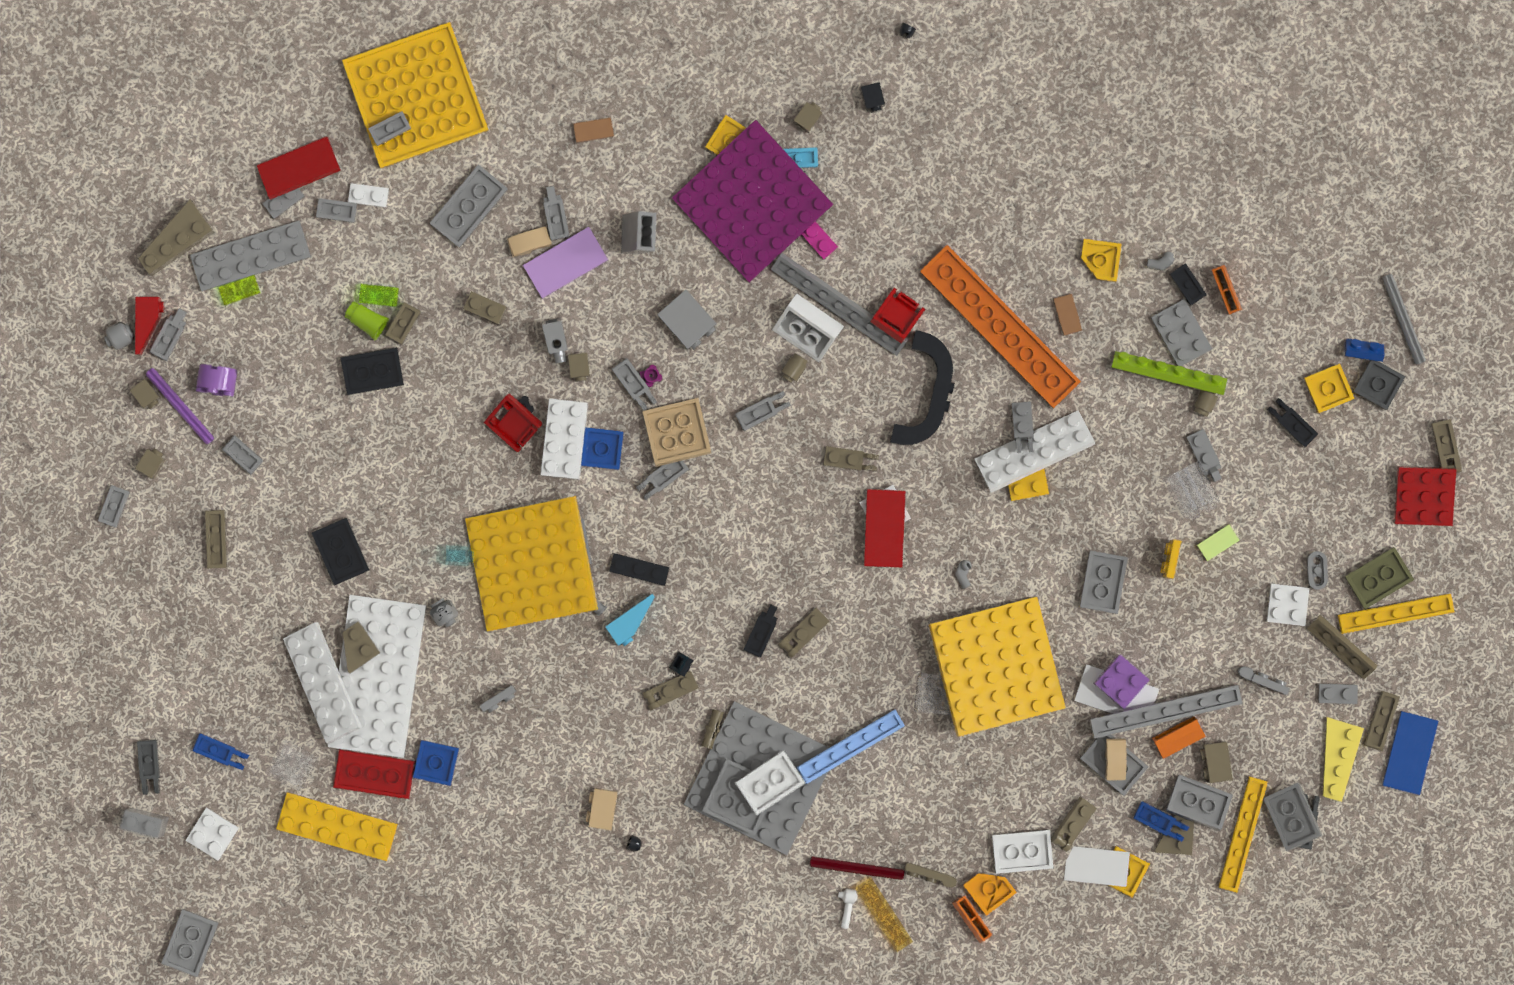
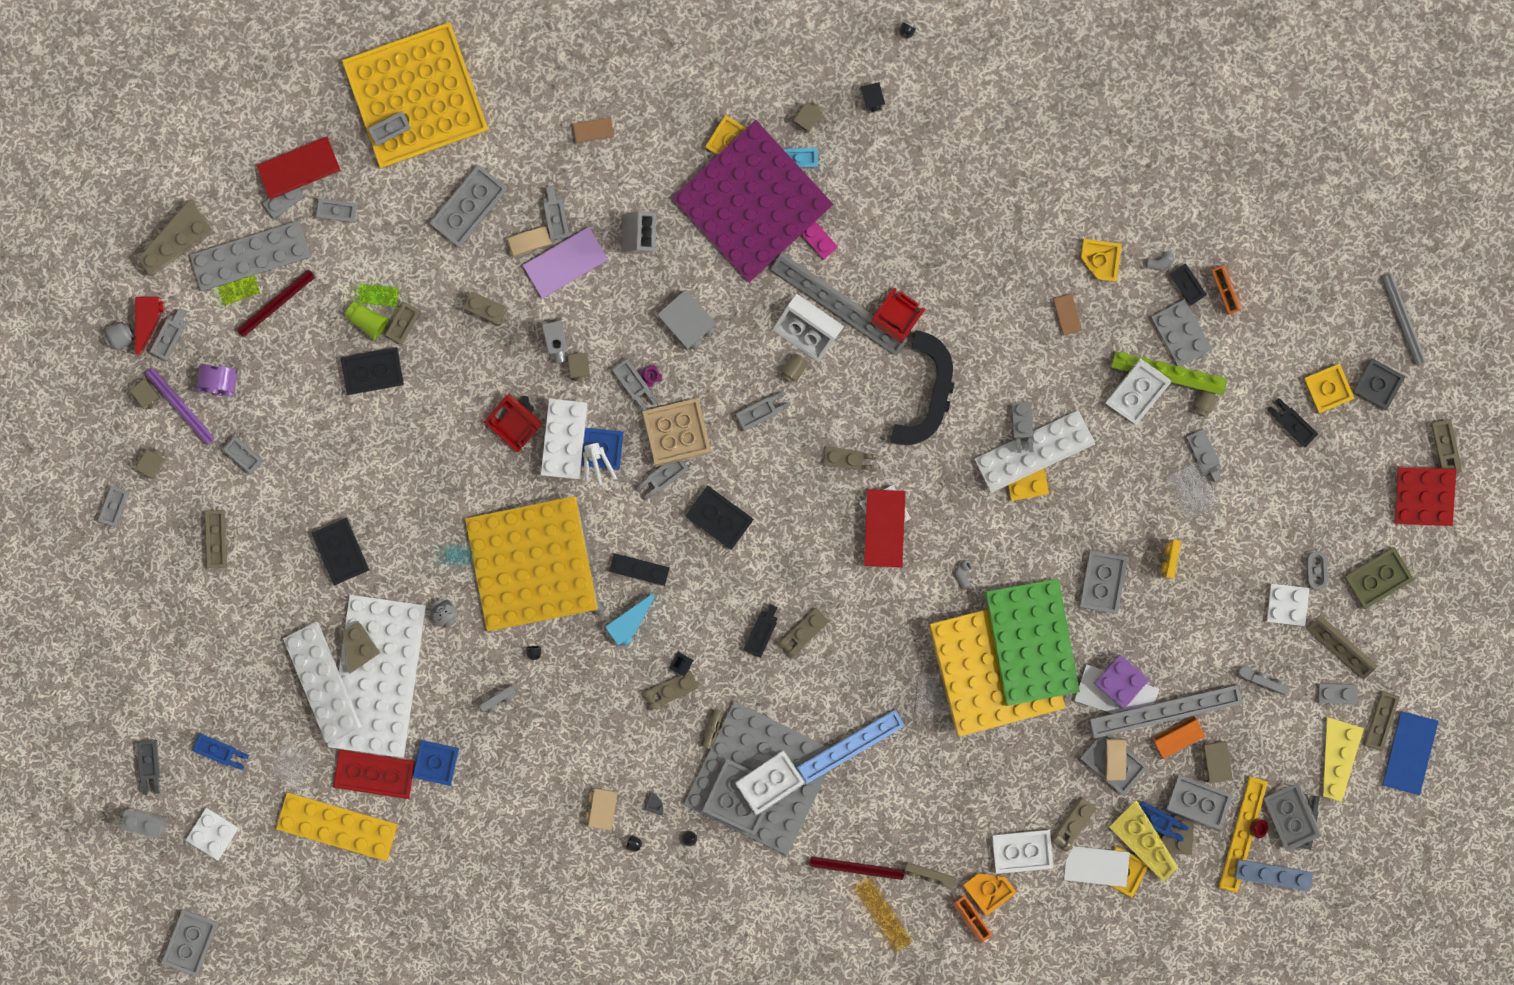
white plate [348,183,389,208] -> none
white piece [838,889,858,929] -> none
orange plate [920,245,1081,409] -> none
yellowish green tile [1197,524,1240,561] -> none
yellow tile [1337,594,1455,634] -> none
blue plate [1345,339,1385,362] -> none
none -> dark red axle [237,270,315,337]
none -> black hinge [526,646,542,660]
none -> white plant [583,443,617,486]
none -> dark grey tile [644,791,663,815]
none -> black hinge [682,831,697,846]
none -> black plate [685,485,754,550]
none -> bright green plate [984,579,1080,706]
none -> white plate [1106,358,1171,425]
none -> light yellow wing [1109,800,1178,882]
none -> sand blue plate [1234,859,1313,891]
none -> dark red tile [1250,818,1268,839]

